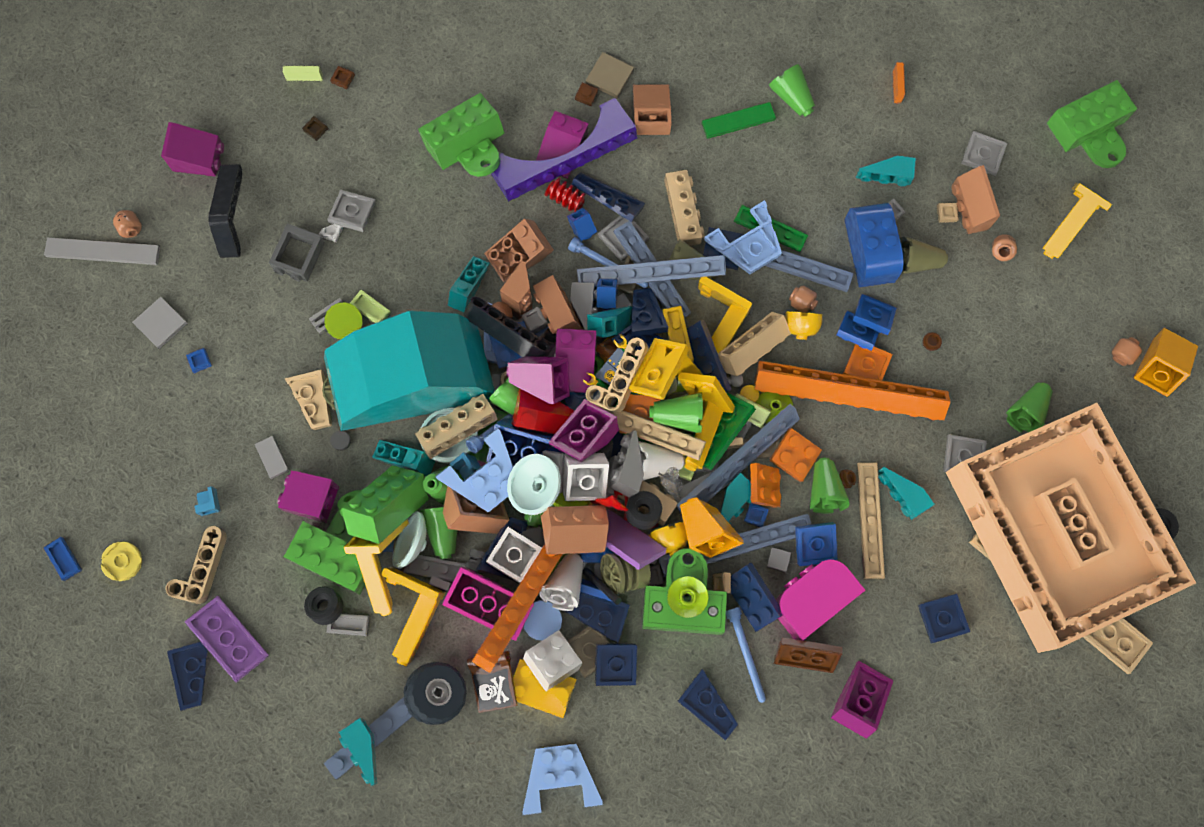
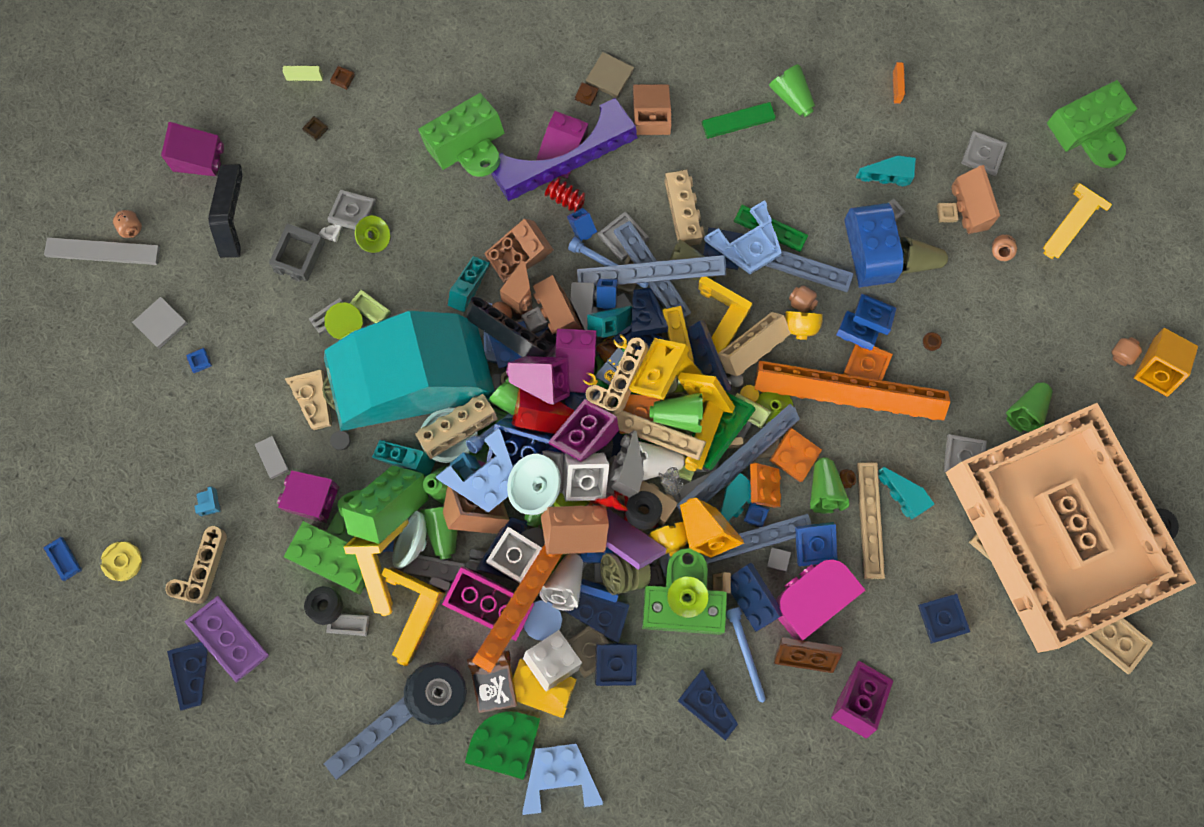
teal slope [338,718,378,786] -> none
dark blue wing [572,172,645,222] -> none
black bar [582,567,622,605] -> none
none -> lime dish [355,216,390,253]
none -> green plate [465,712,541,780]

